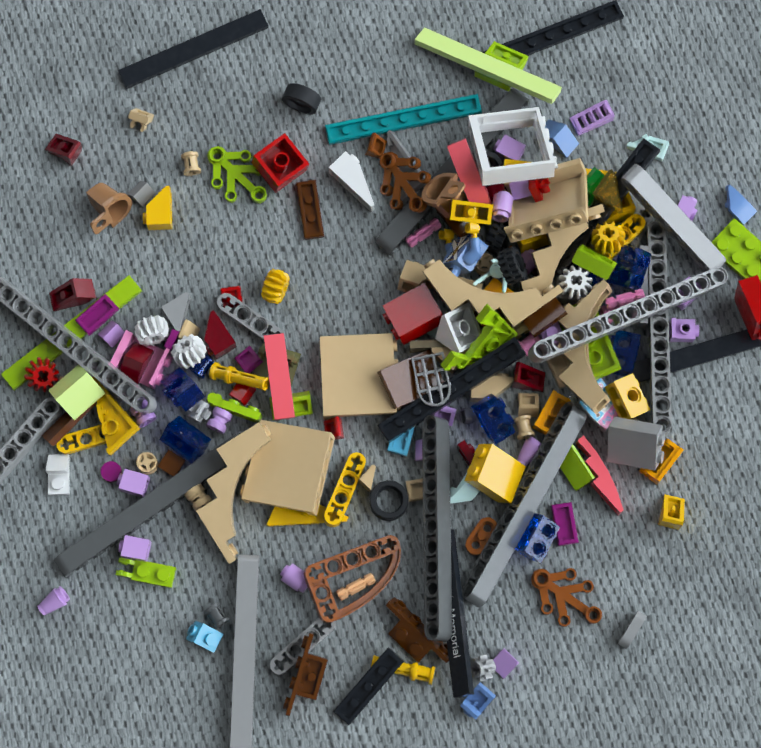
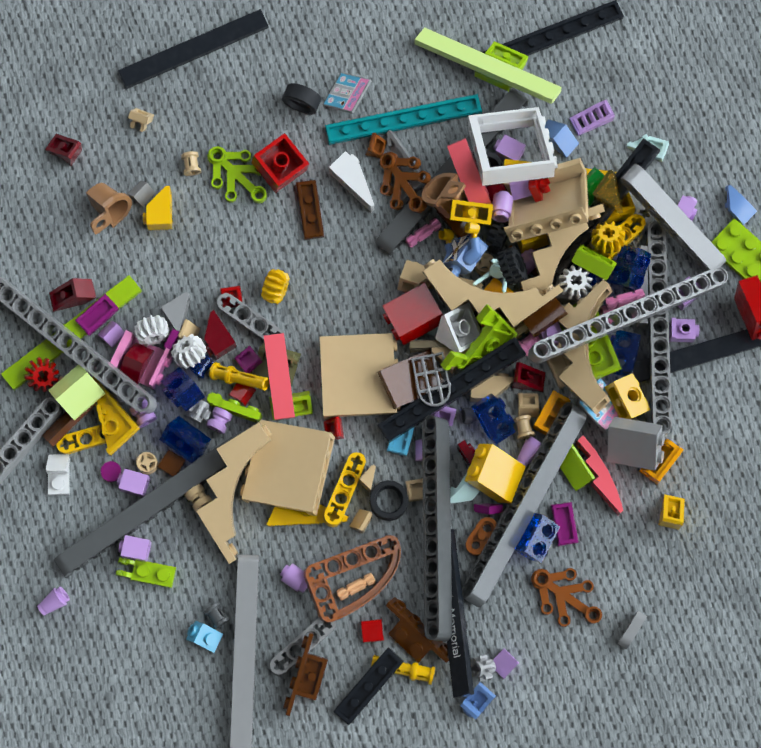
none -> piece [323,72,372,114]
none -> tan slope [350,509,373,533]
none -> red tile [361,619,384,643]
none -> magenta tile [474,503,503,515]

